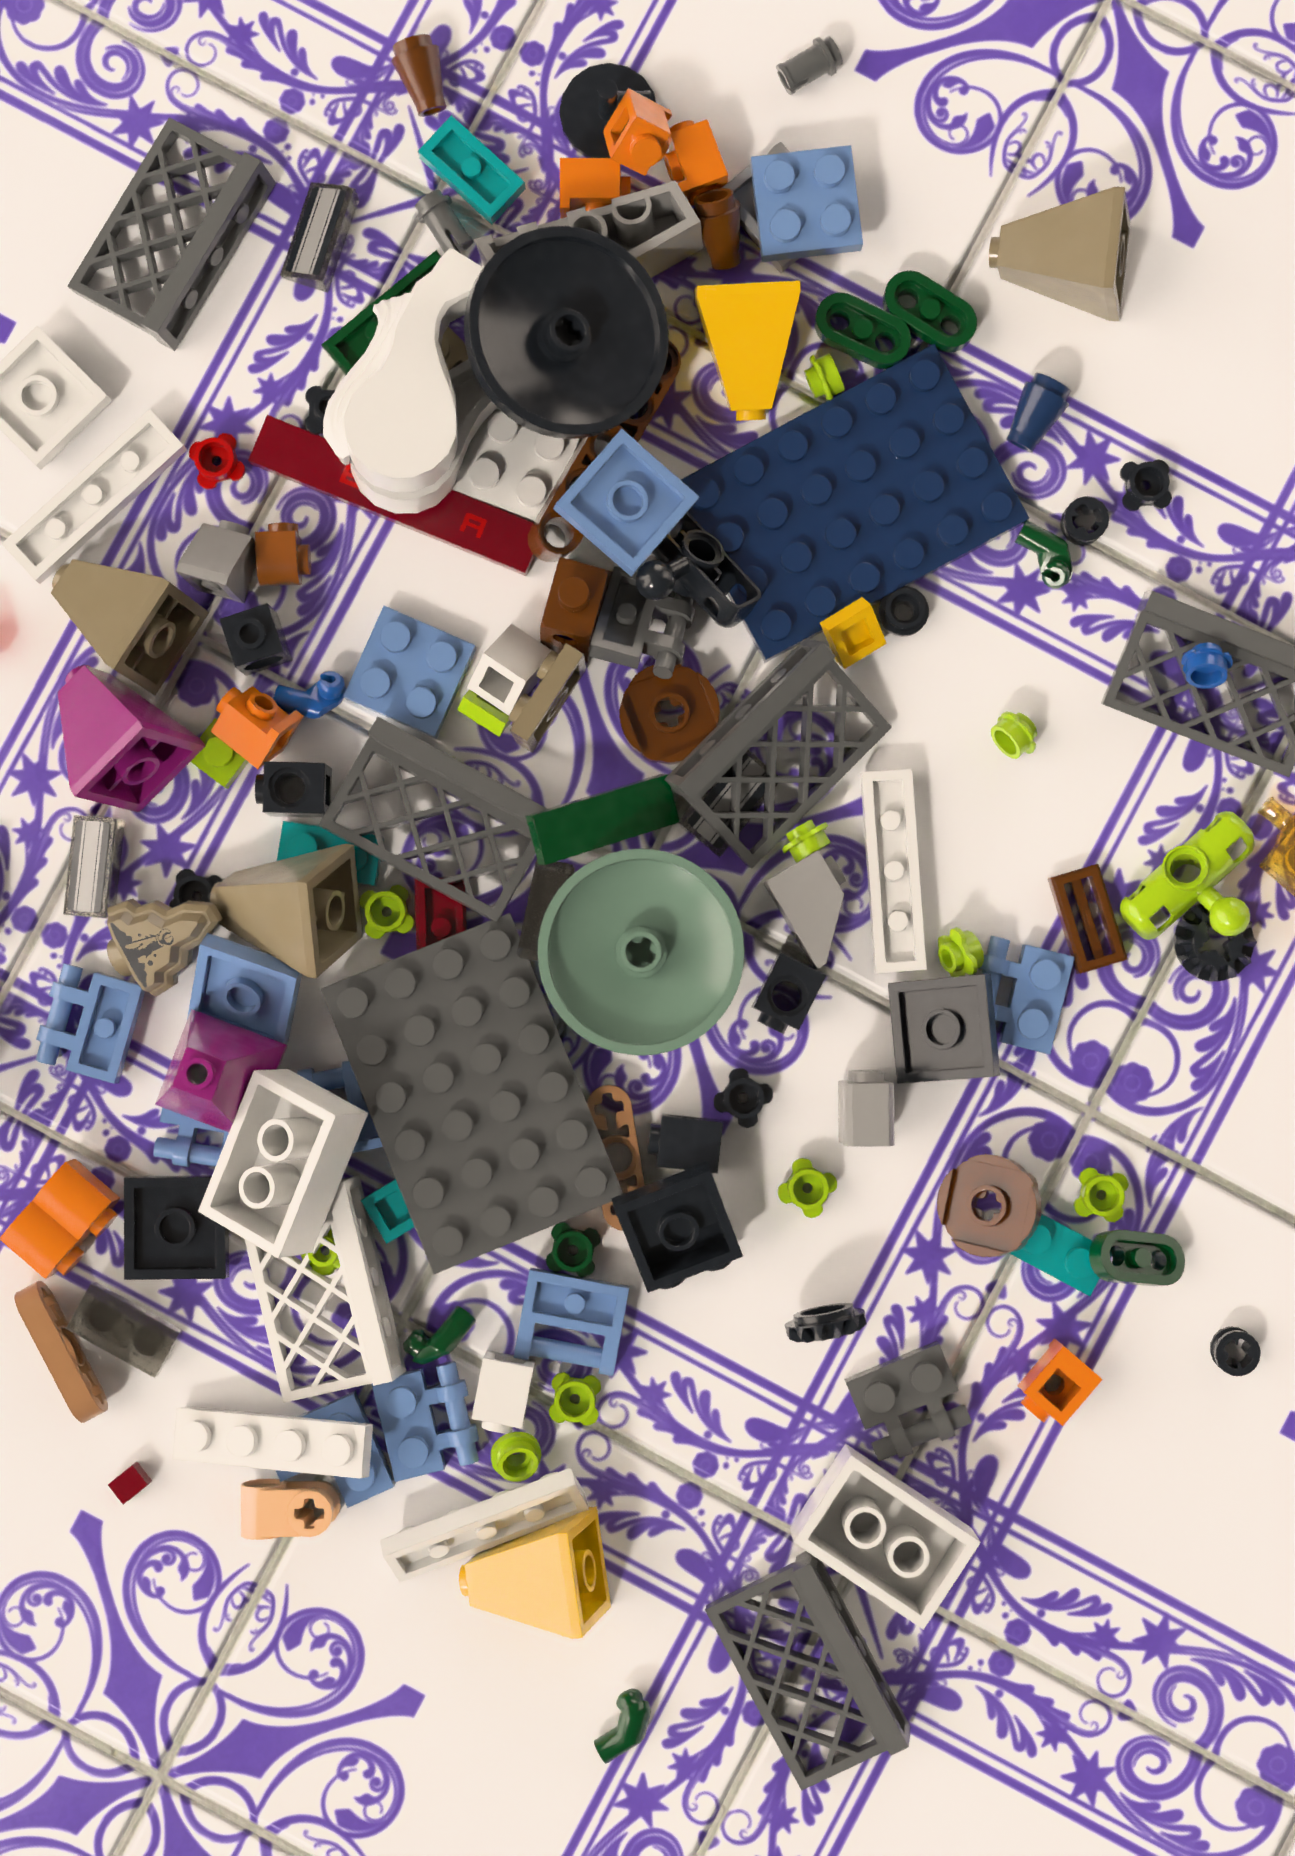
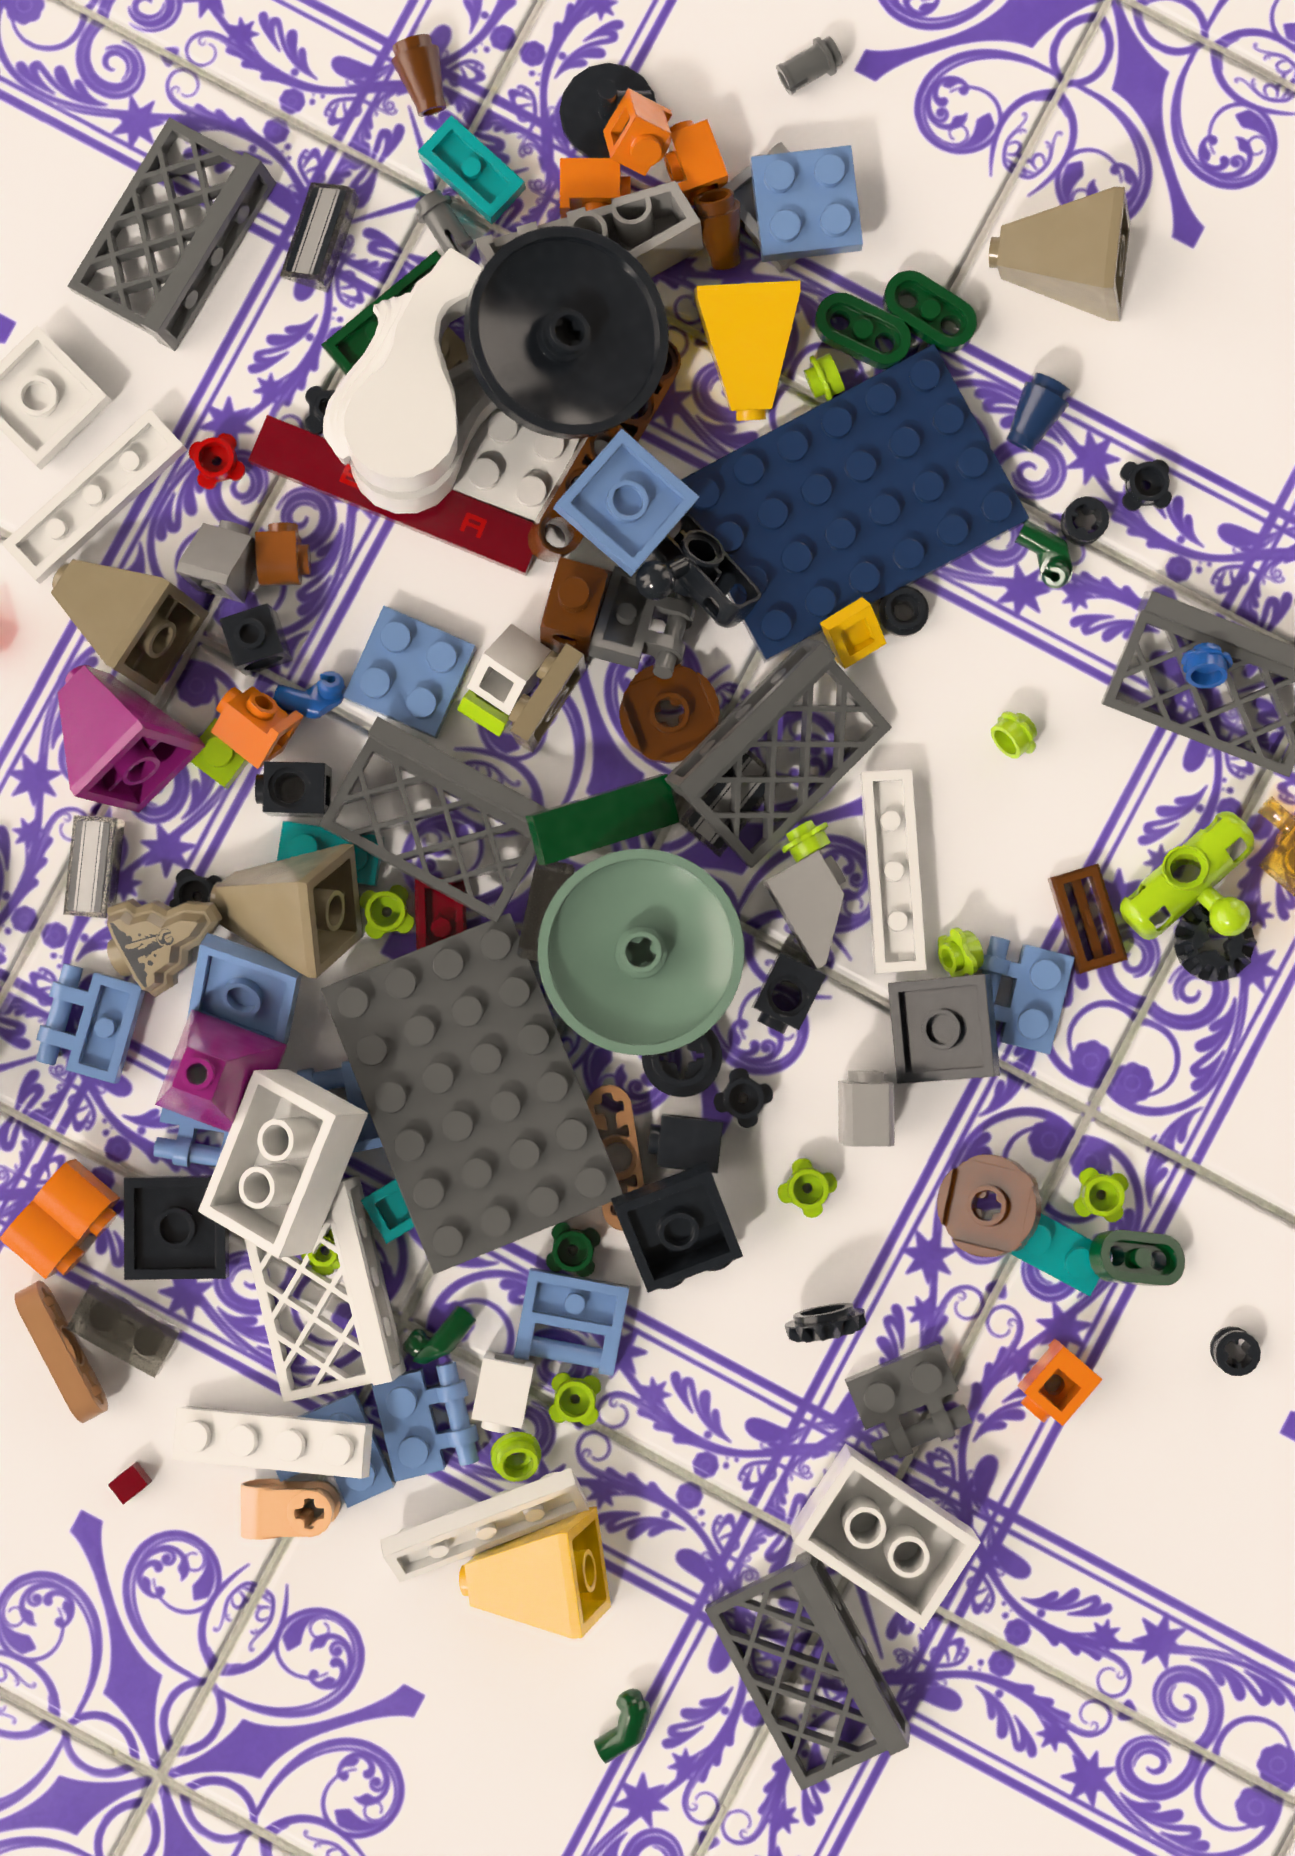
none -> black gear [642,1029,722,1097]

